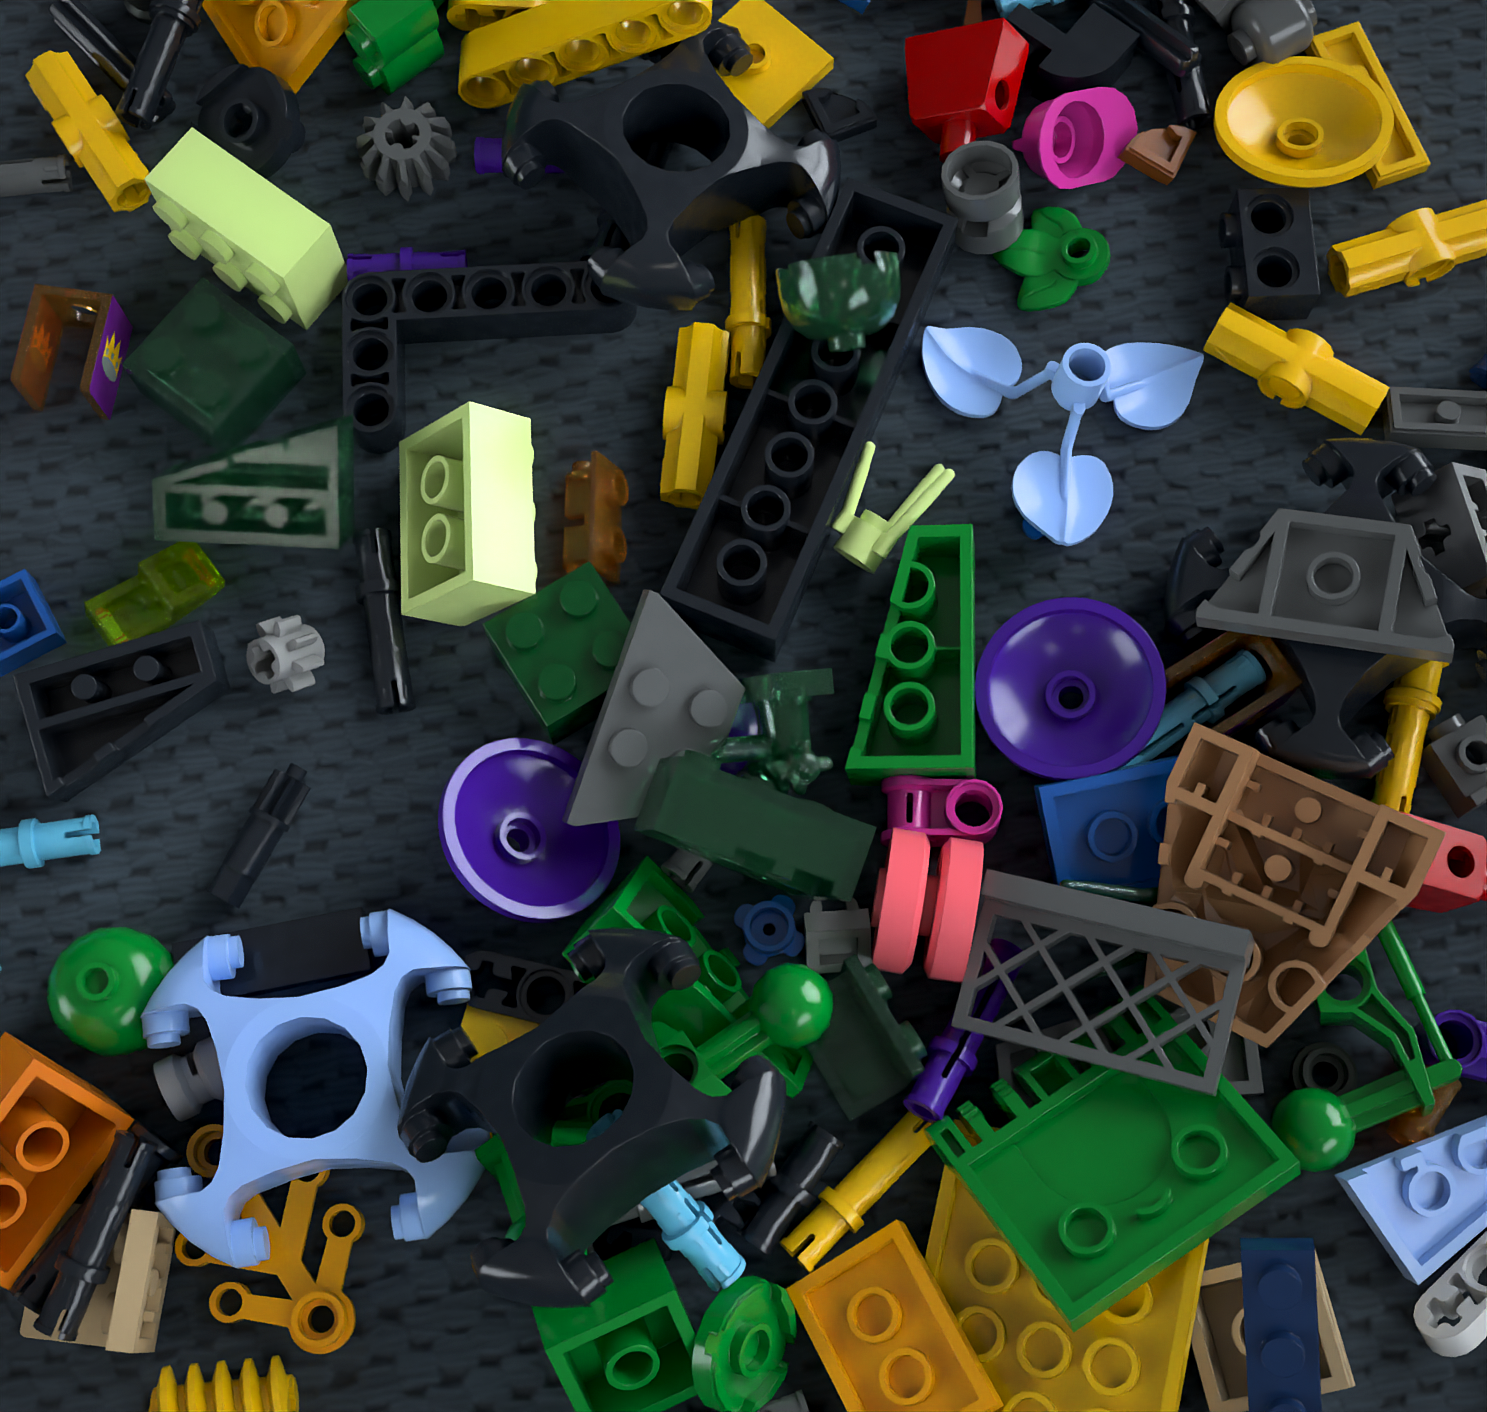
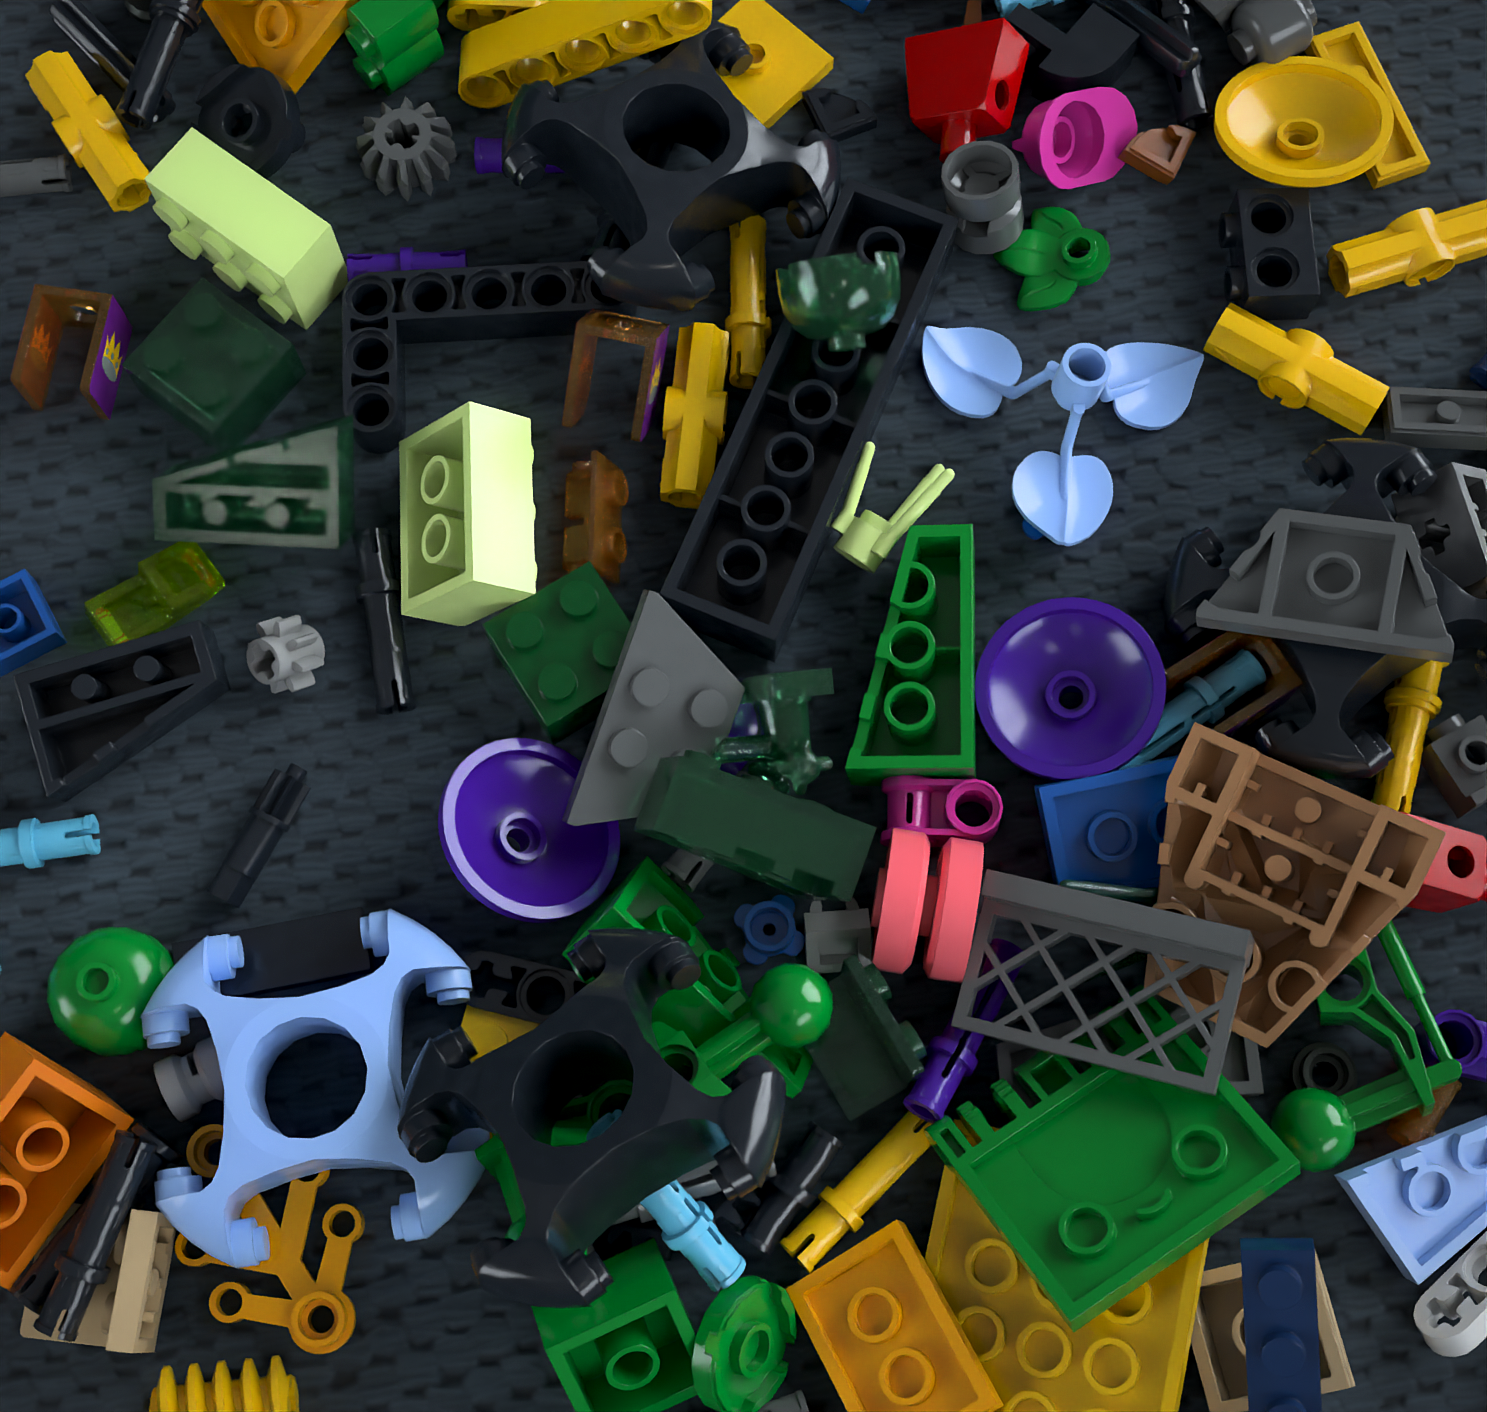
none -> clear orange piece [562,309,670,442]

